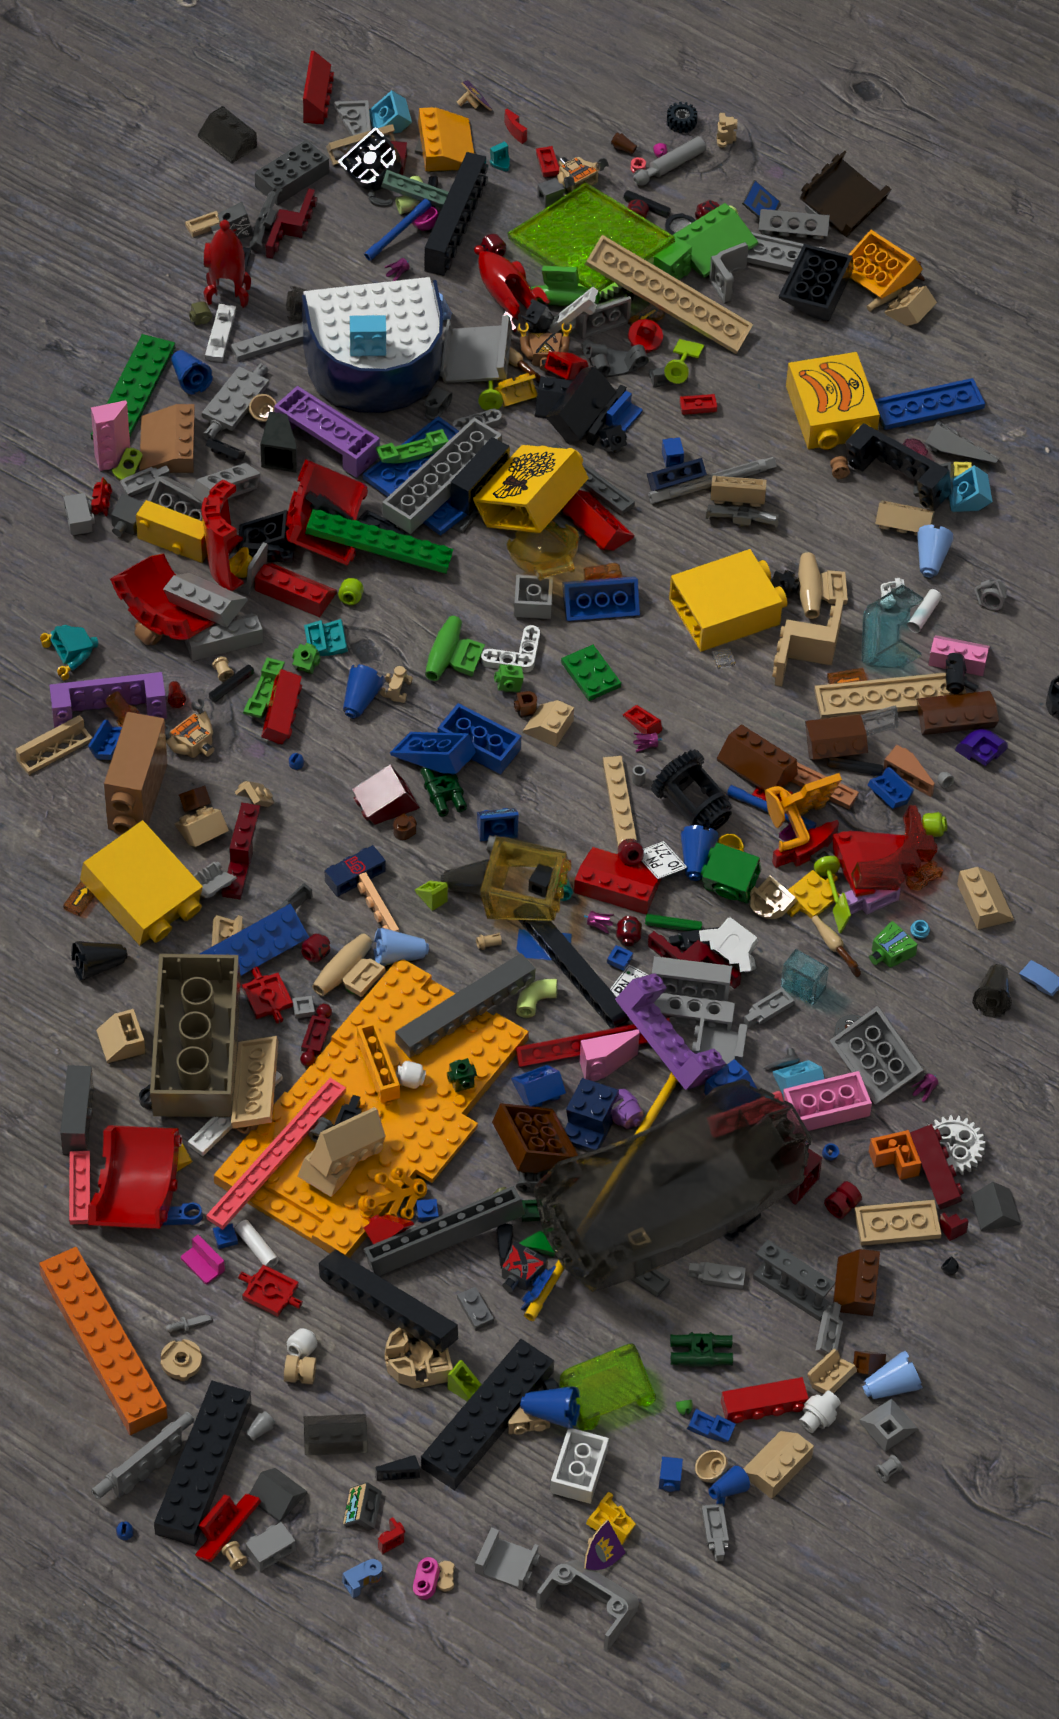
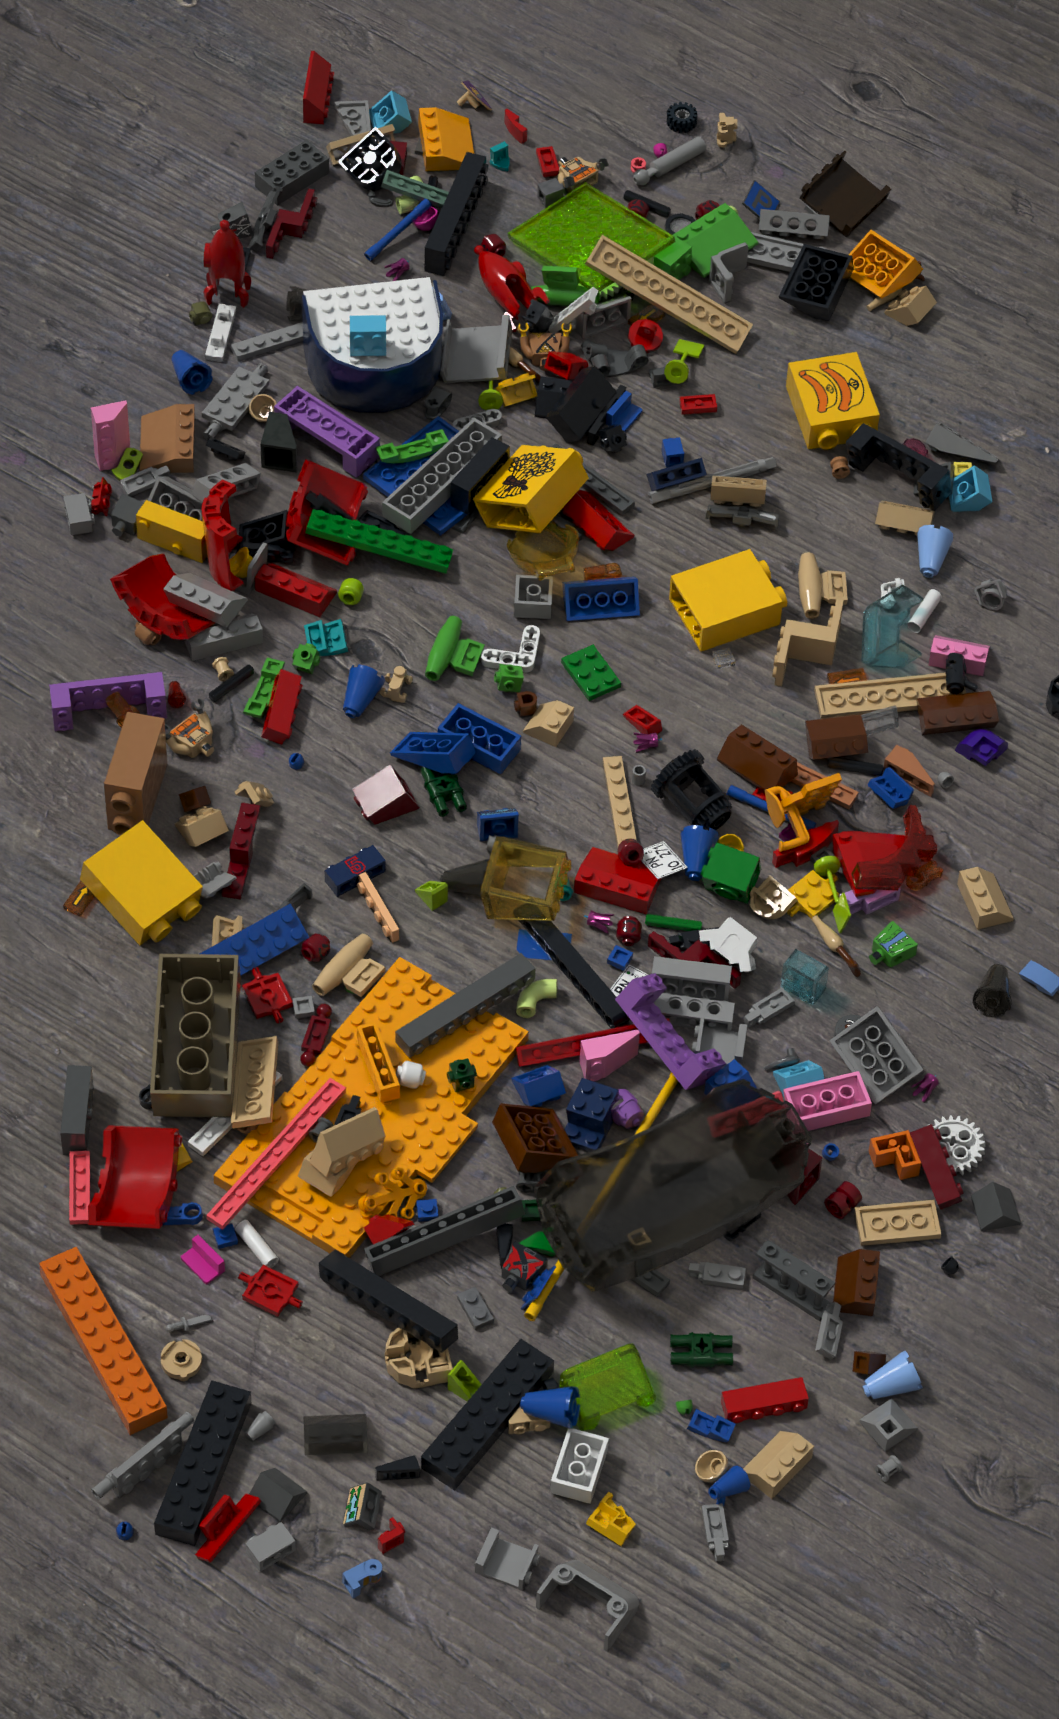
tan fence [15,715,93,775] -> none
teal torso [40,625,98,681] -> none
black cone [71,941,128,980] -> none
blue bracket [88,720,122,760] -> none
green plate [91,334,175,440] -> none
tan slope [96,1009,145,1063] -> none
tan tile [185,211,220,237] -> none
clear smoke slope [198,106,257,164] -> none
tan bush [221,1541,248,1570] -> none
tan wheel [284,1355,316,1385] -> none
white head [287,1328,317,1359] -> none
light blue cone [374,928,429,966] -> none
reddish brown plate [393,813,417,840] -> none
dark pink plate [413,1557,440,1600] -> none
tan piece [437,1561,455,1592] -> none
tan pin [476,933,502,950] -> none
black brick [528,863,556,898] -> none
dark purple shield [584,1520,626,1570] -> none
reddish brown cone [611,132,637,154] -> none
blue brick [659,1456,683,1492] -> none
black brick [771,570,800,598] -> none
white piece [799,1390,841,1433] -> none
tan bracket [808,1349,857,1394] -> none
blue plate [874,378,985,430] -> none
medium azure plate [910,920,930,939] -> none
lime head [919,812,947,838] -> none
dark red panel [939,1212,969,1241] -> none

